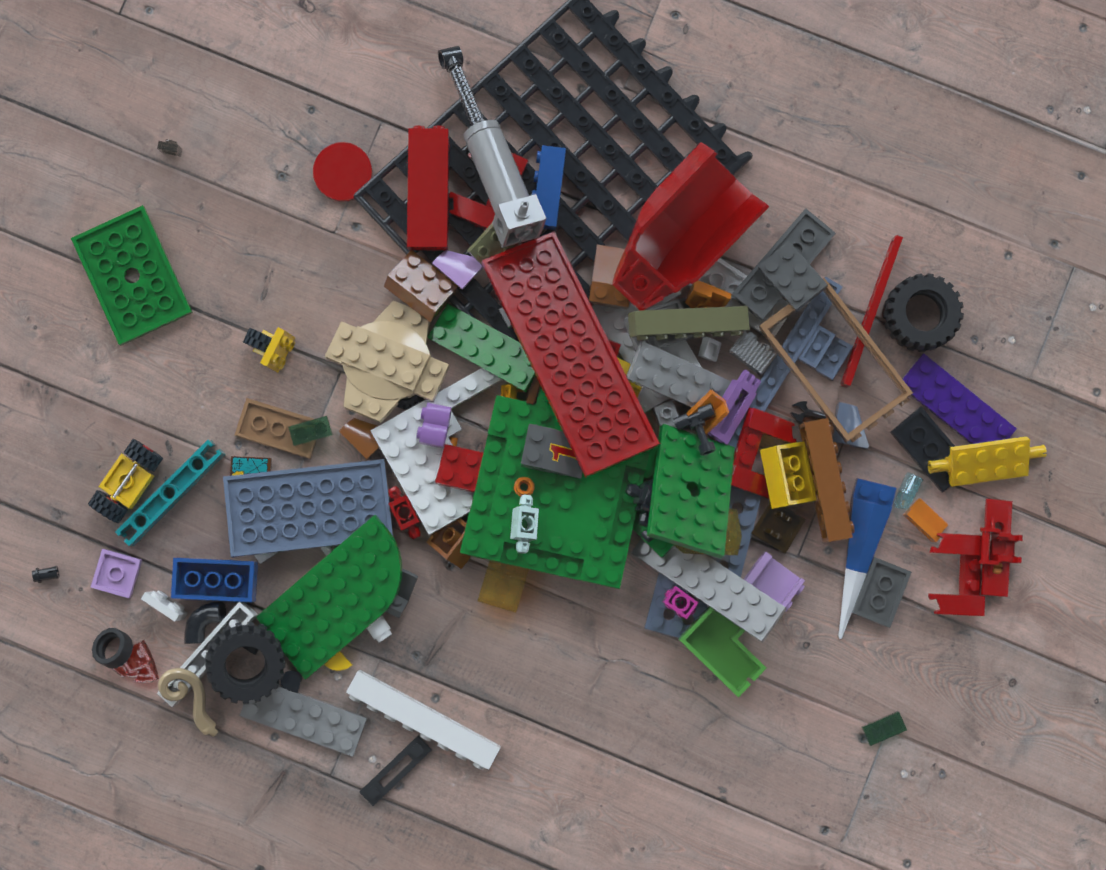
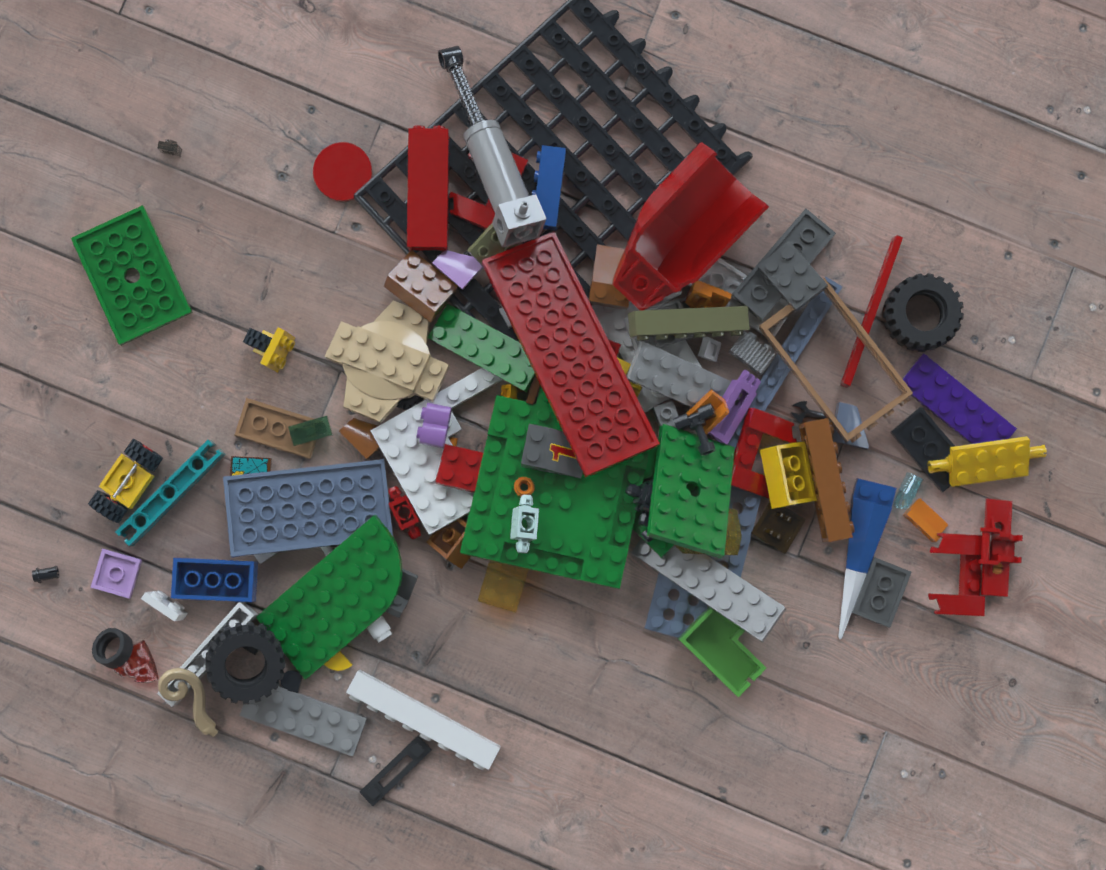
black cylinder [184,602,226,644] -> none
dark pink head [662,586,698,619] -> none
lavender panel [744,552,805,612] -> none
sand blue slope [798,325,853,381] -> none
clear green tile [861,711,907,746] -> none

